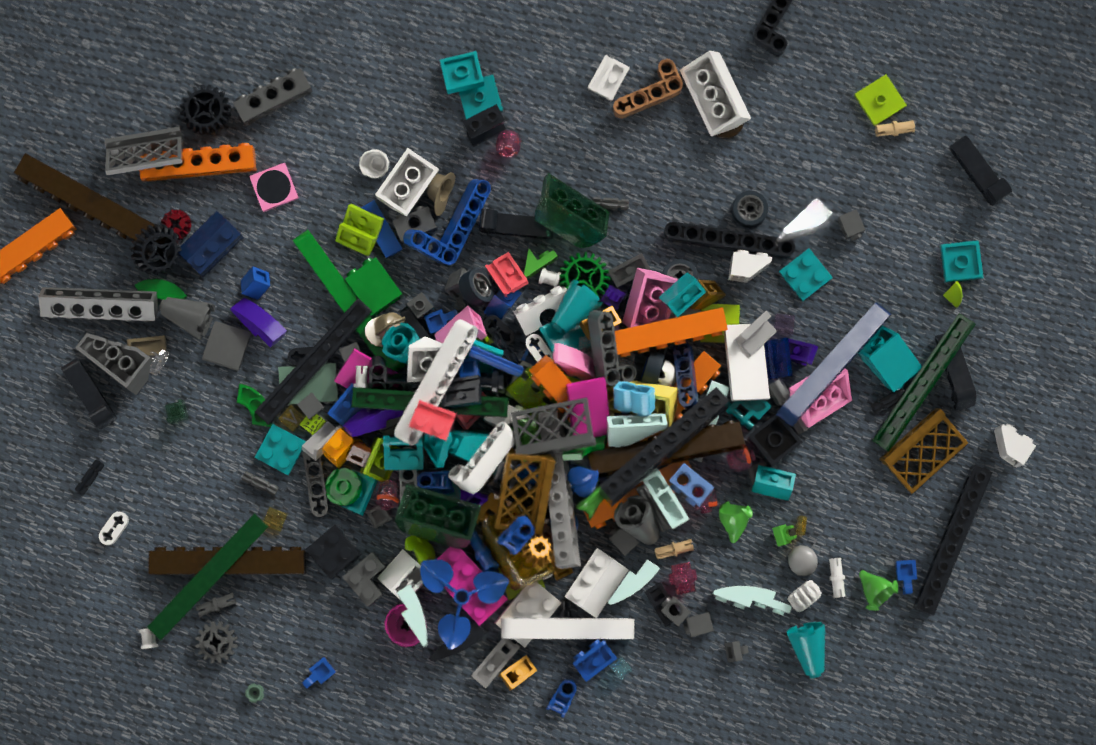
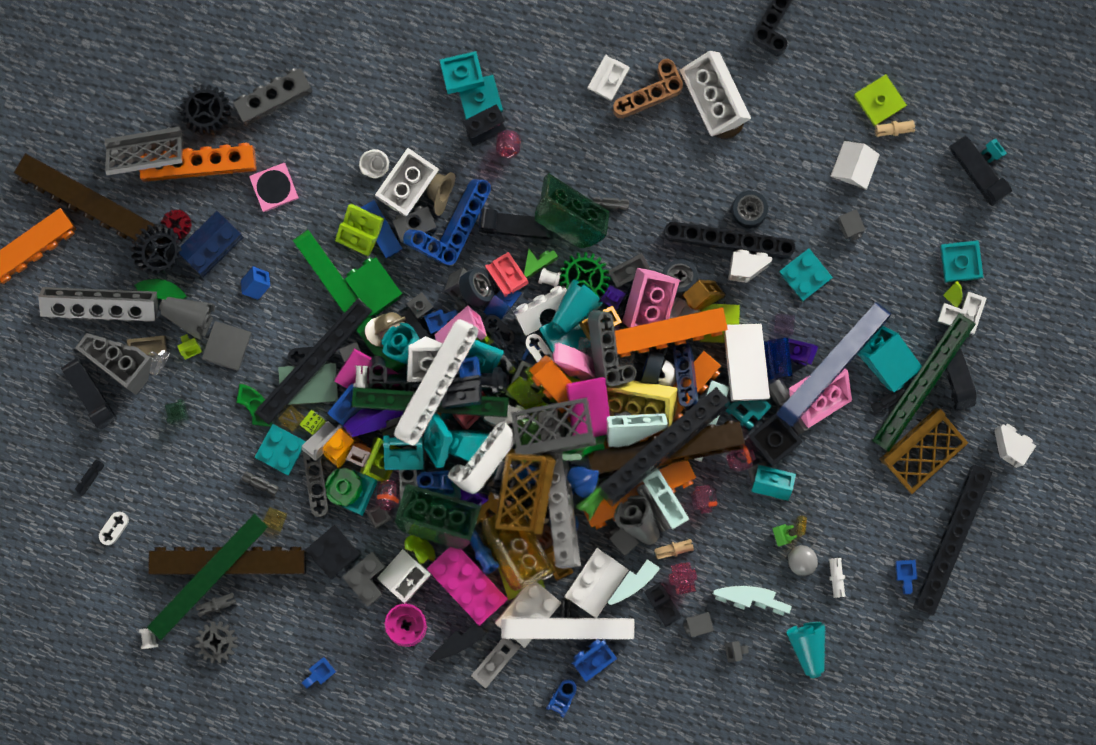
dark purple slope [230,298,287,348] -> none
sand green plate [245,683,264,703] -> none
dark grey tile [297,392,324,420] -> none
light aqua slope [397,584,427,648] -> none
coral plate [409,400,457,441] -> none
blue plant [420,560,509,649] -> none
blue axle [468,346,524,377] -> none
blue piece [498,516,534,555] -> none
slope [499,655,538,691] -> none
pearl gold gear [521,534,554,568] -> none
clear light blue wheel [609,656,633,681] -> none
medium azure brick [613,381,655,417] -> none
teal panel [659,272,706,318] -> none
dark grey brick [661,596,691,626] -> none
medium blue brick [669,463,714,507] -> none
bright green hat [719,501,753,543] -> none
light grey panel [735,310,777,356] -> none
clear slope [776,198,833,242] -> none
white gear [788,580,822,612] -> none
bright green hat [859,570,898,611] -> none
none -> lime tile [177,334,202,360]
none -> white slope [831,141,880,190]
none -> white plate [937,292,987,335]
none -> teal tile [981,139,1007,163]

